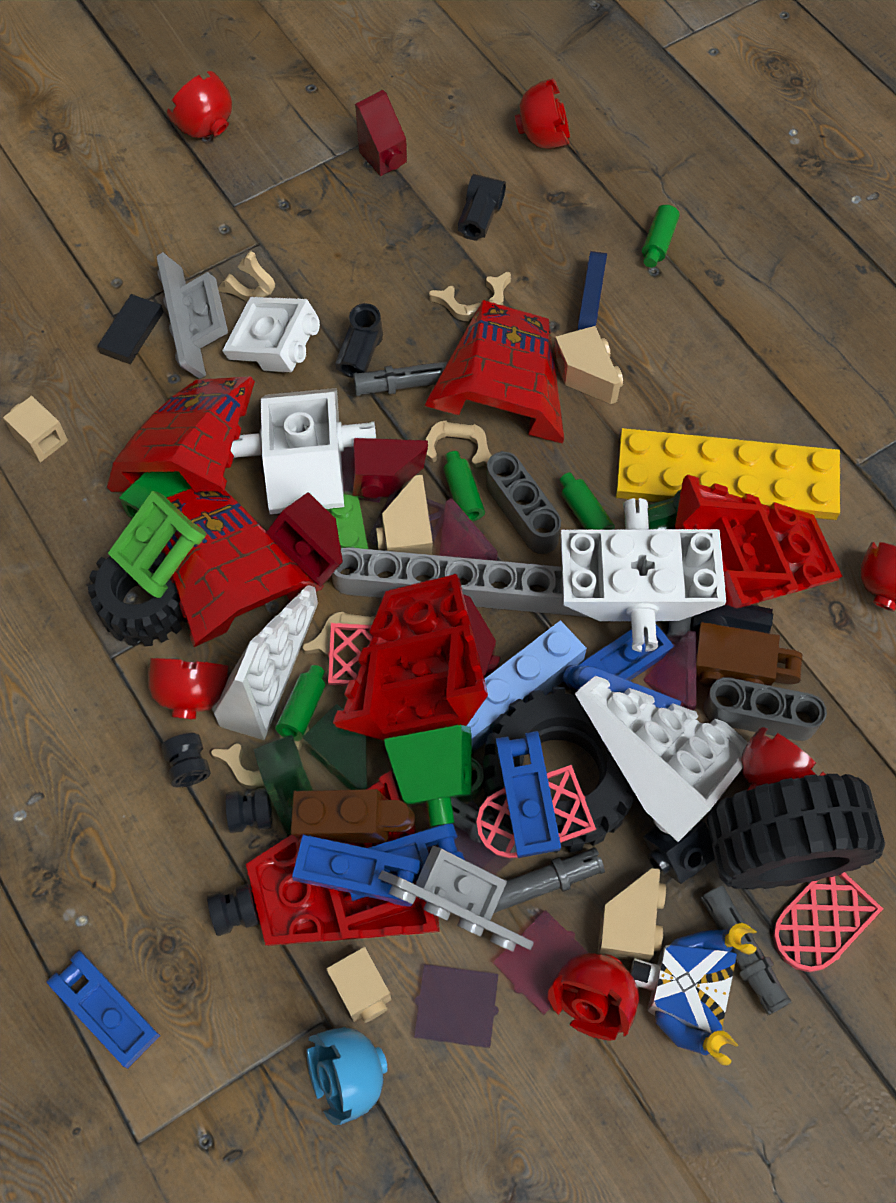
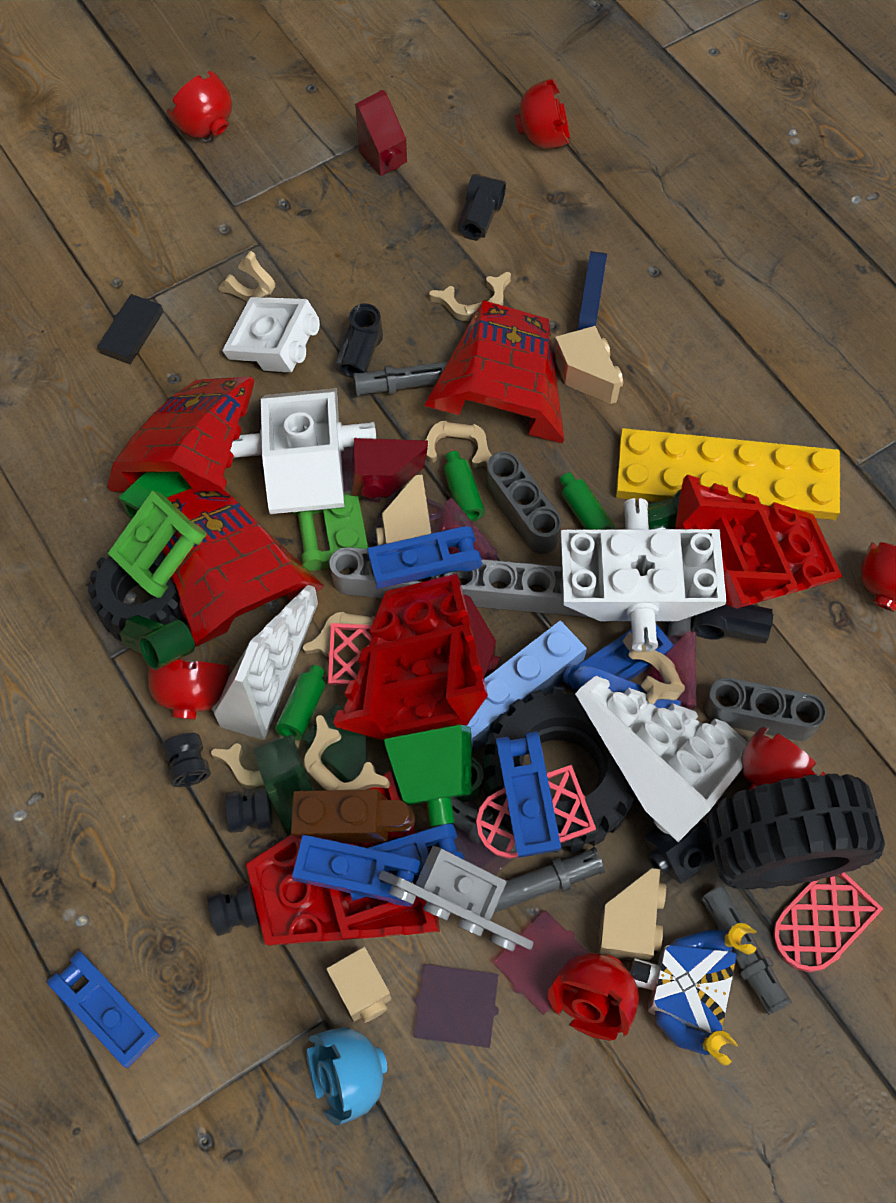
tan brick [3,395,68,463] -> none
light grey bracket [157,252,228,379] -> none
dark red slope [266,492,343,587] -> none
green cylinder [642,205,680,268] -> none
reddish brown brick [690,622,803,687] -> none
none -> dark green piece [120,615,195,670]
none -> tan helmet [304,715,390,790]
none -> blue plate [367,526,483,589]
none -> tan helmet [623,632,685,704]

